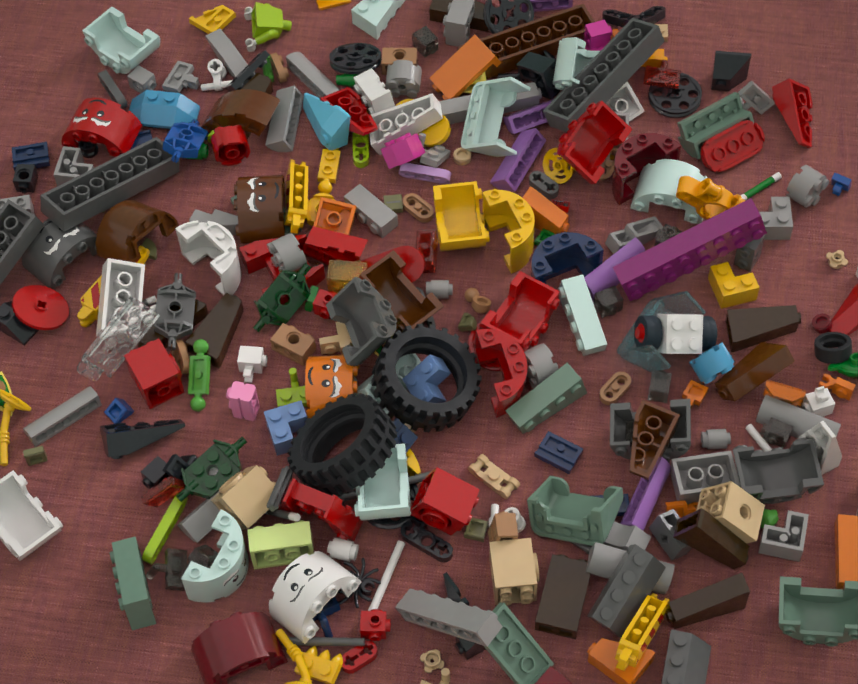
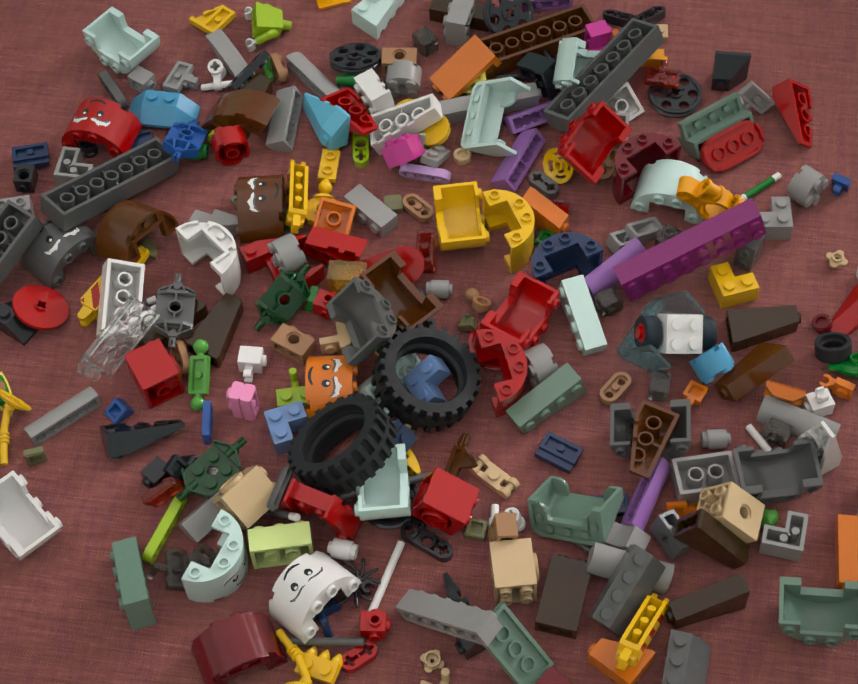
none -> blue tile [202,401,213,445]
none -> reddish brown piece [445,433,478,478]

